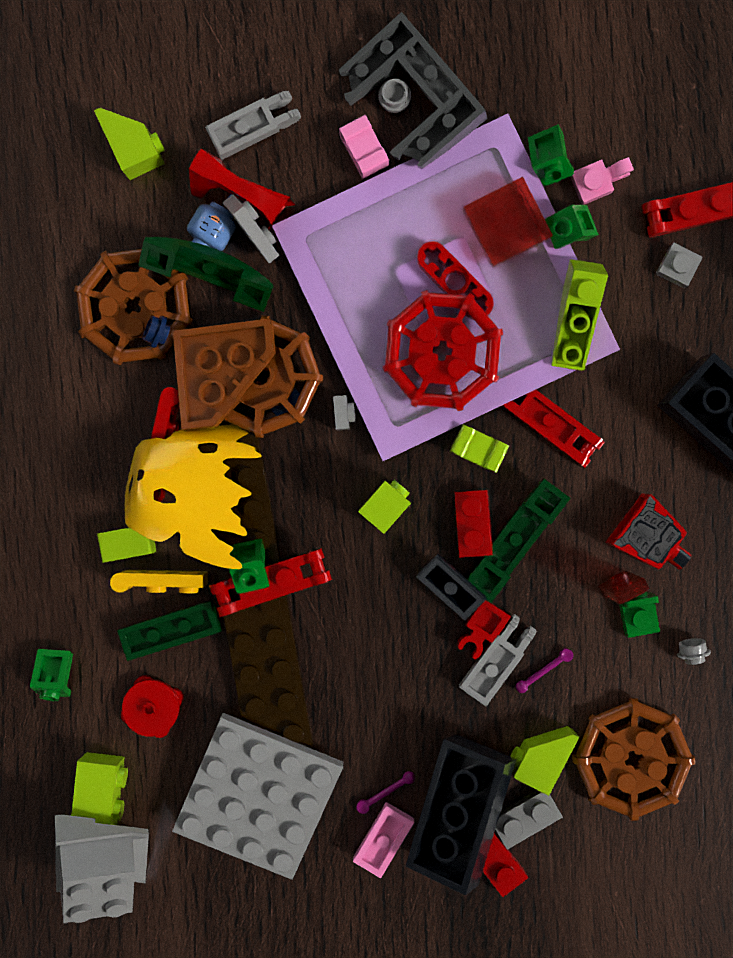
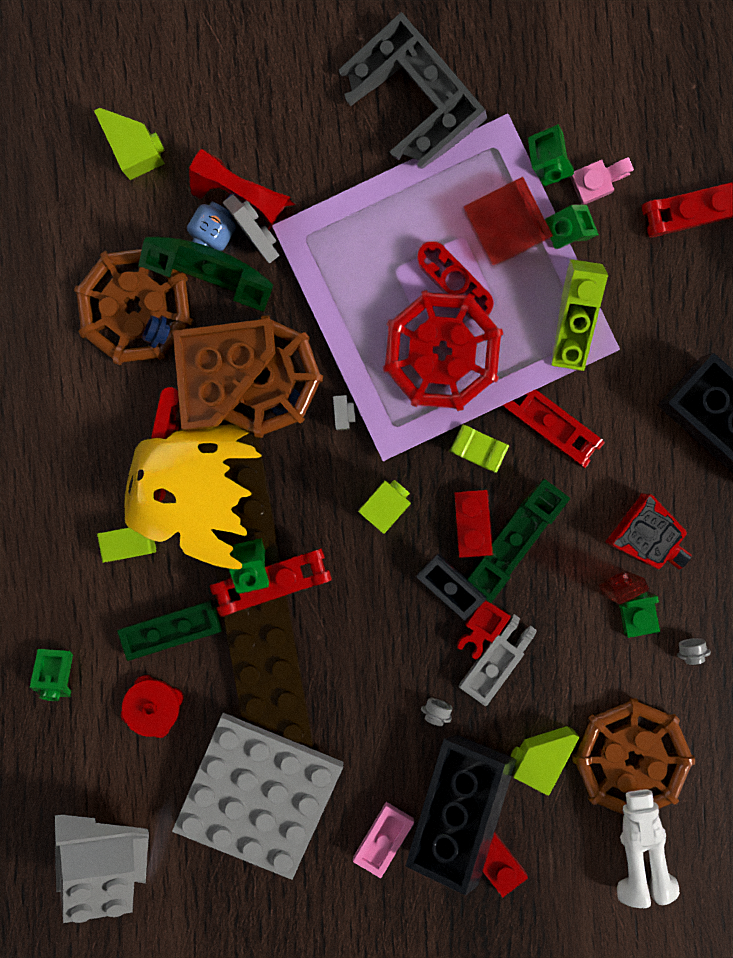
lime brick [71,752,128,825] -> none
yellow plate [110,570,208,593] -> none
light grey hinge [205,91,301,160] -> none
bright pink piece [339,115,389,179] -> none
magenta hinge [357,771,415,814] -> none
light grey plate [378,79,411,113] -> none
light grey plate [495,790,563,850] -> none
magenta hinge [515,648,574,693] -> none
light grey plate [656,242,703,288] -> none
none -> light grey plate [421,698,453,726]
none -> white piece [617,789,680,908]

